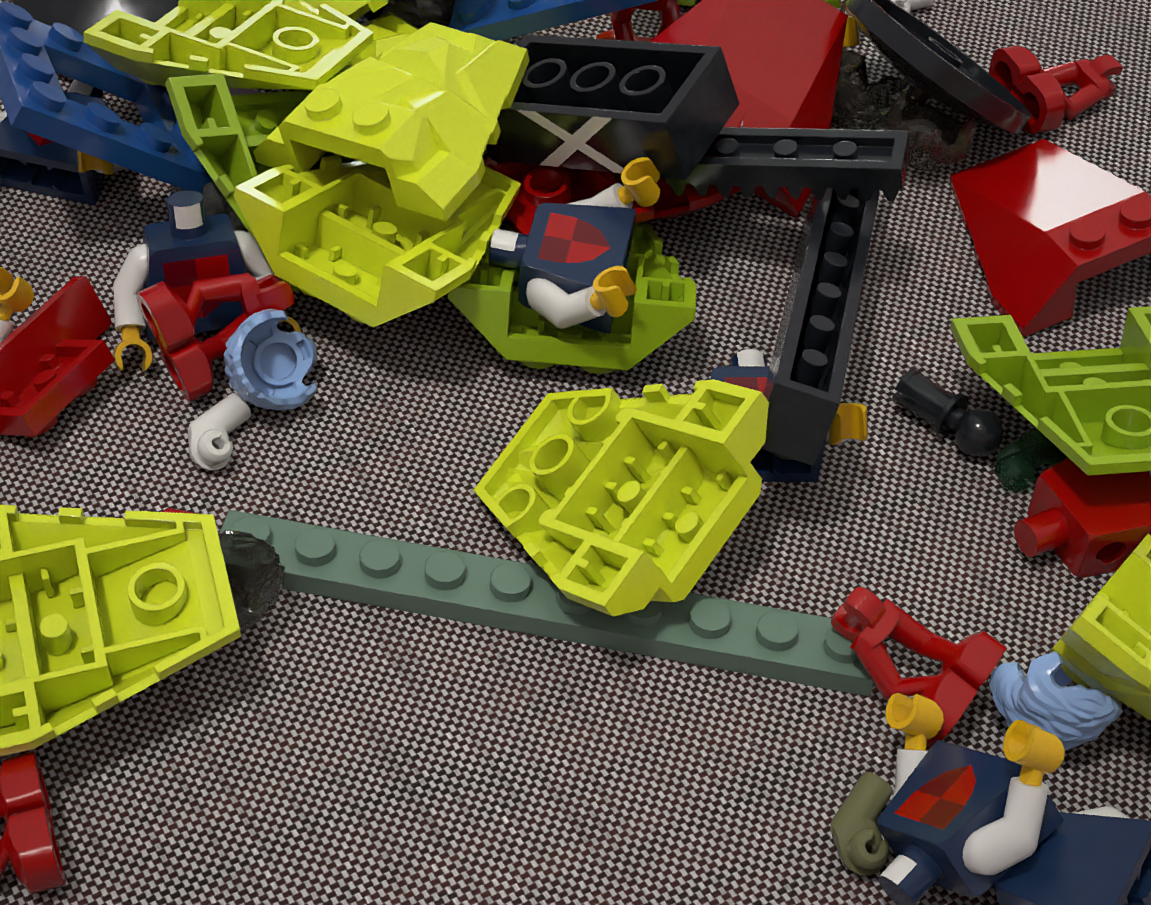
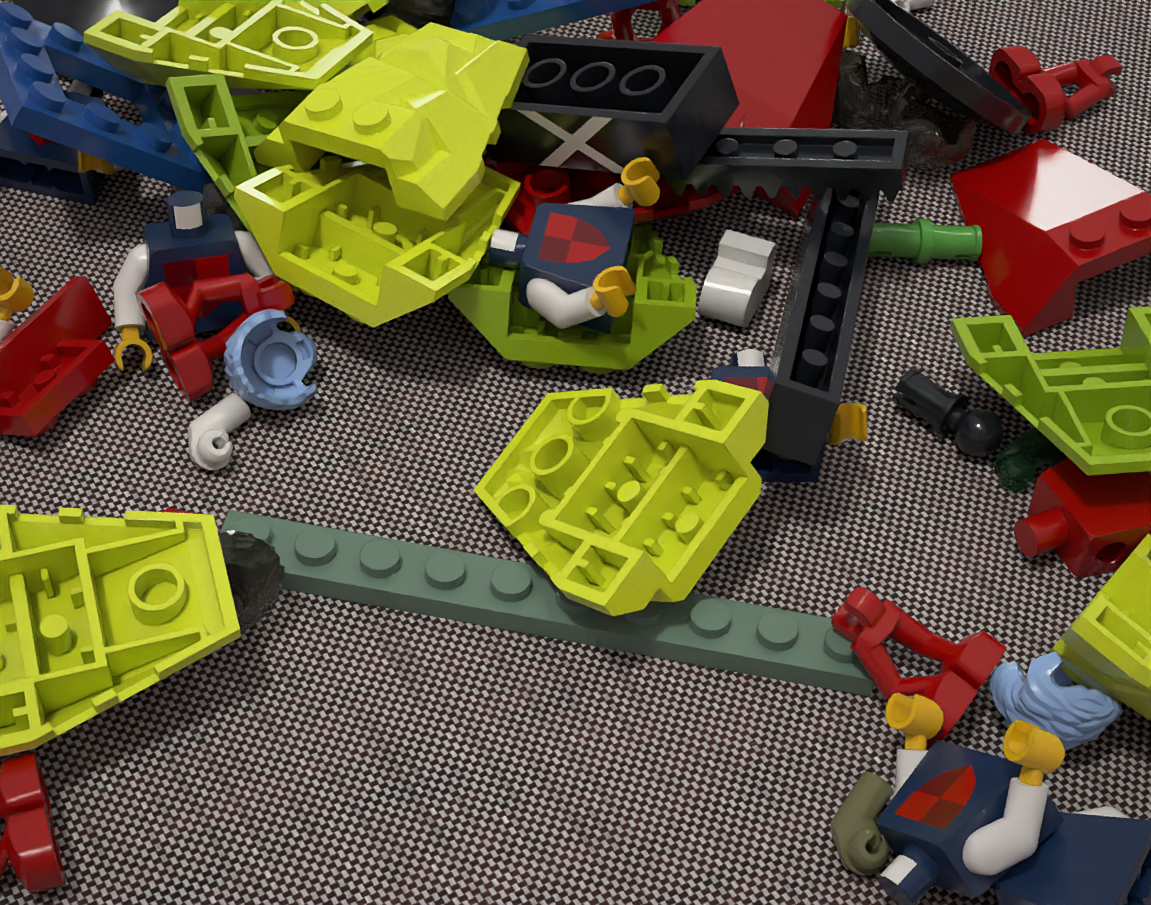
none -> white leg [698,229,776,328]
none -> bright green pin [867,218,982,264]

